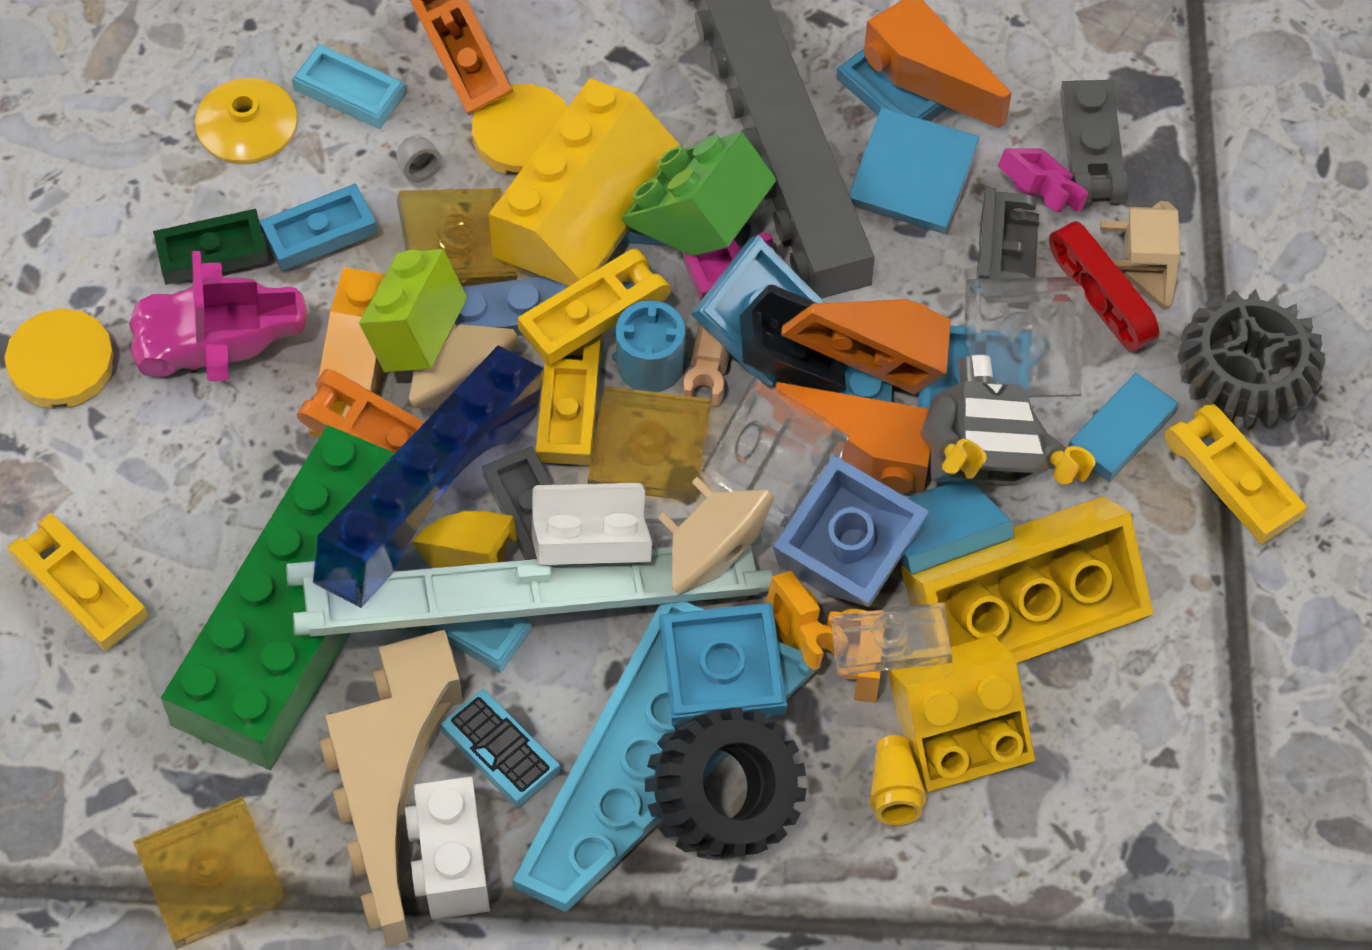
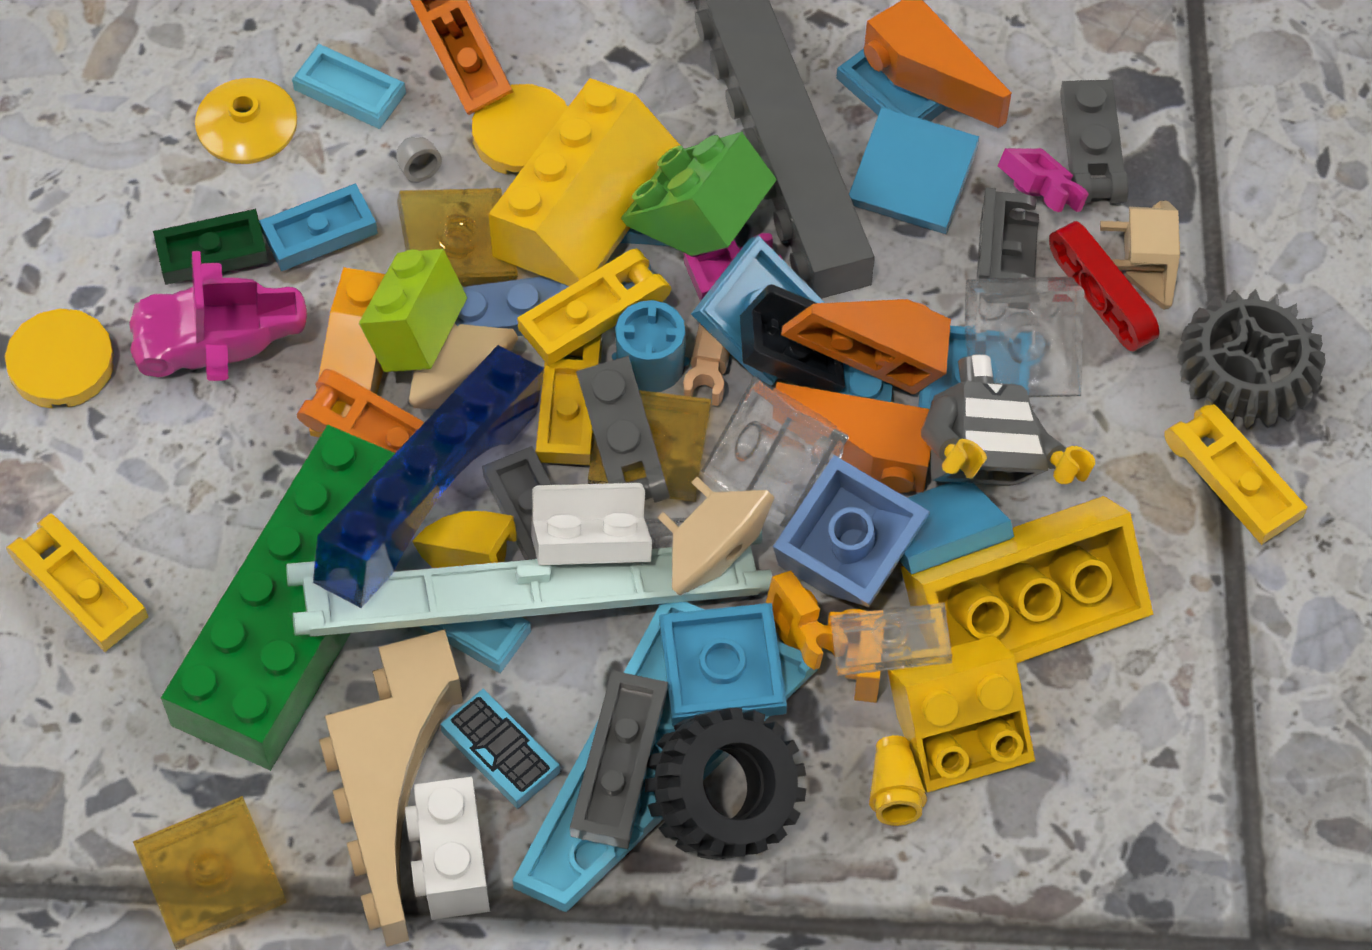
dark azure tile [1068,372,1178,482] -> none
none -> dark grey plate [570,670,668,849]
none -> dark grey plate [576,356,670,503]

